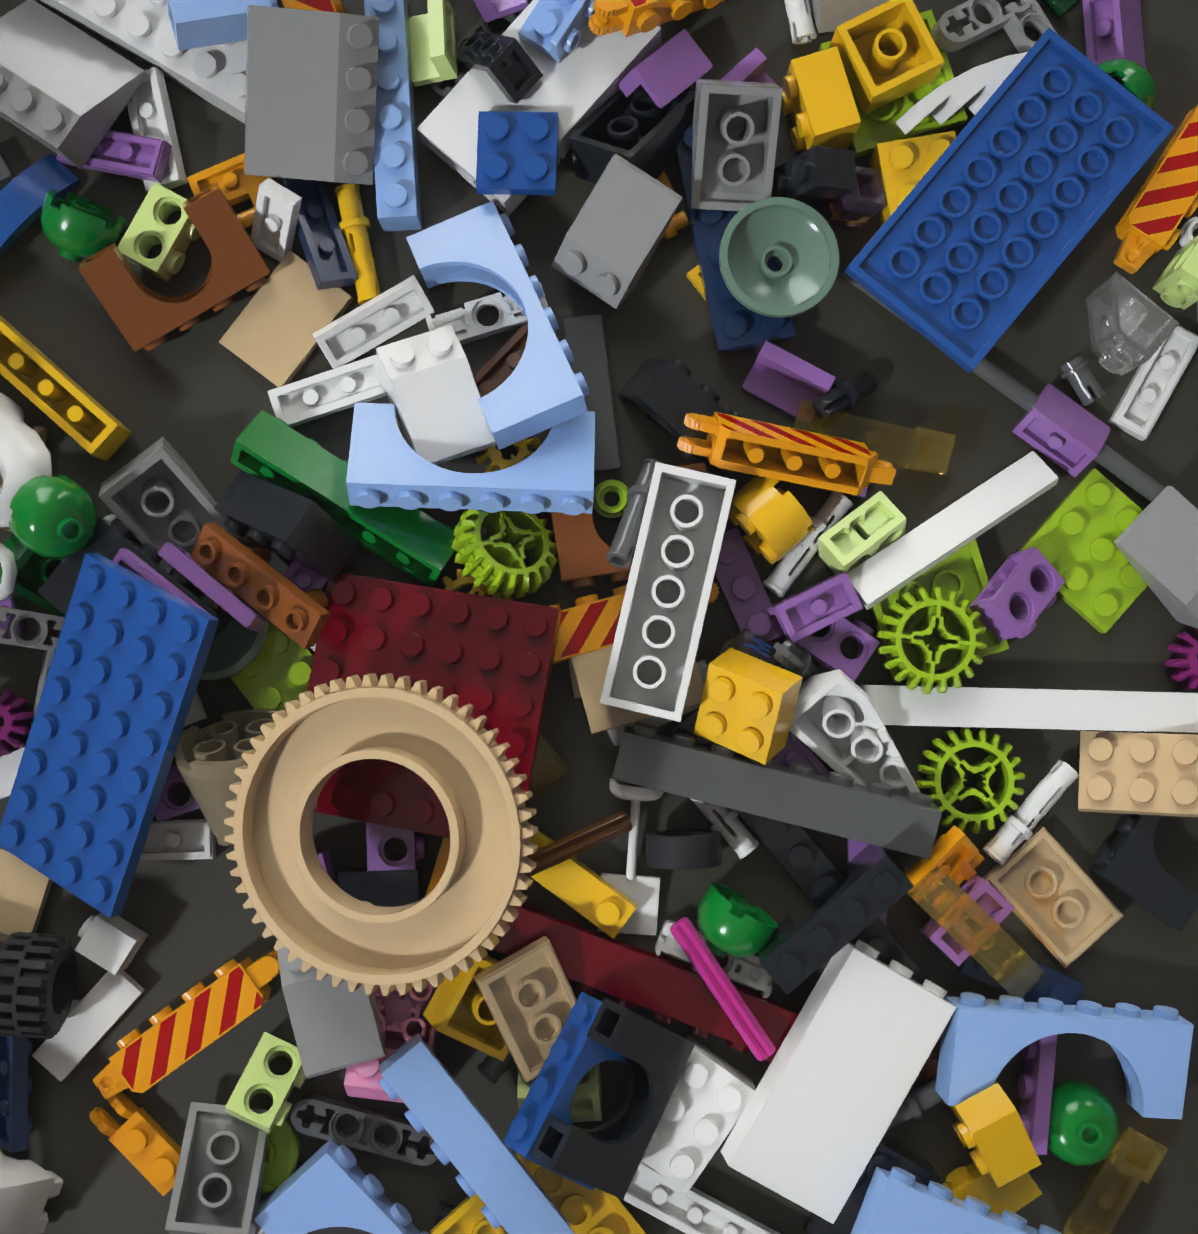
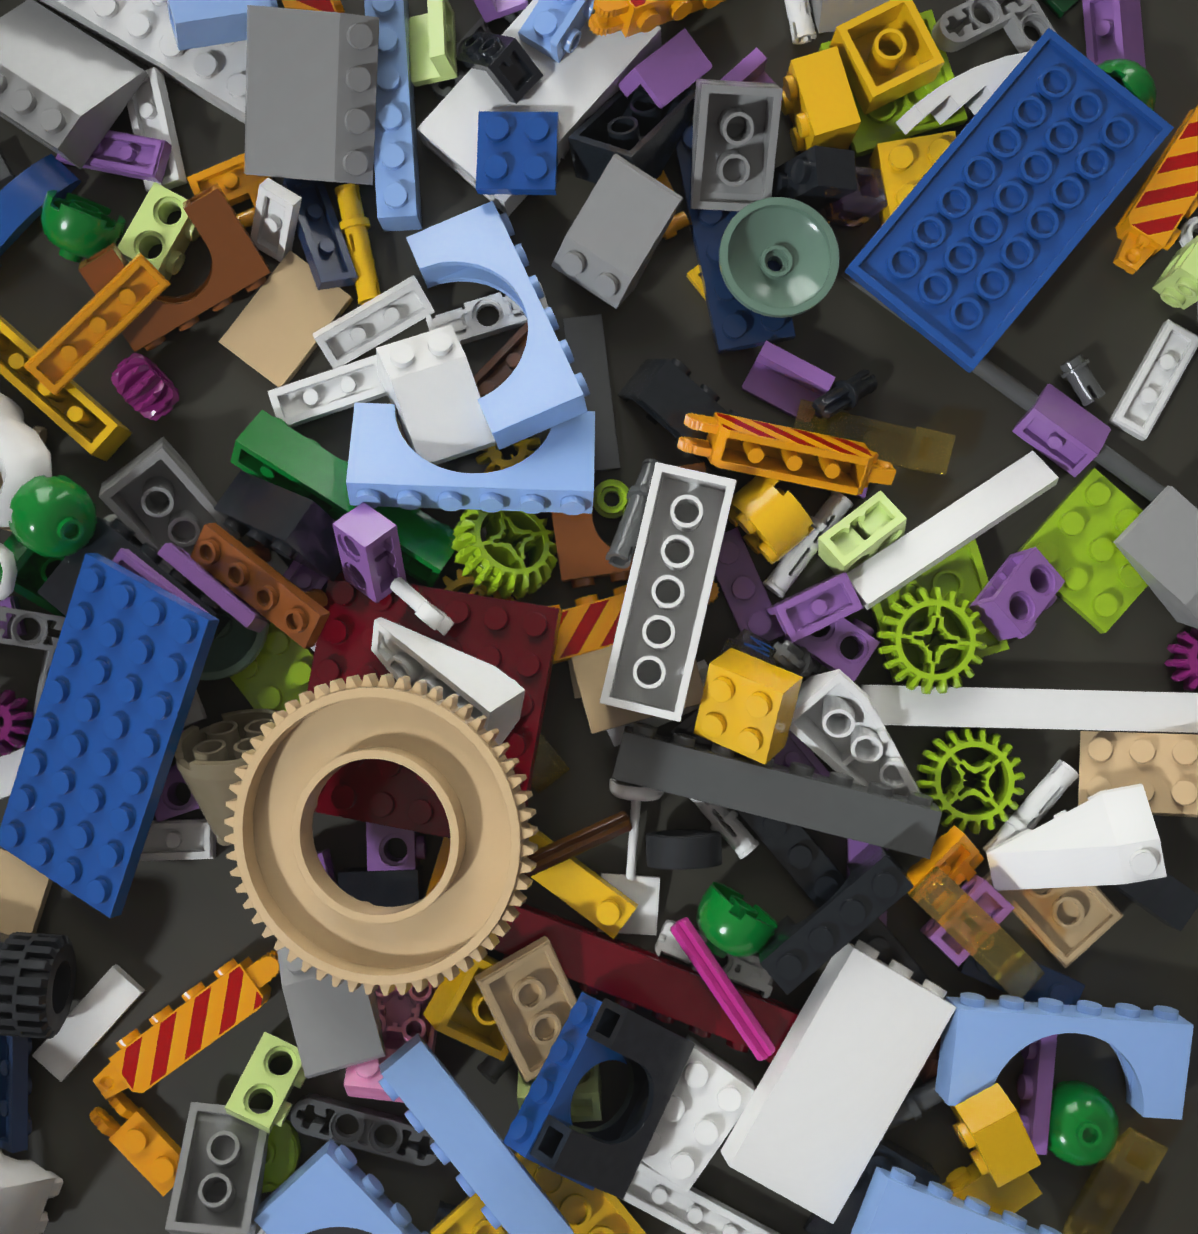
white brick [75,913,148,975] -> none
clear slope [1086,272,1179,376] -> none
none -> light orange tile [23,253,171,396]
none -> magenta gear [111,353,179,421]
none -> medium lavender brick [333,502,406,603]
none -> white wedge [371,617,525,745]
none -> white bar [390,577,454,636]
none -> white wedge [986,783,1167,891]

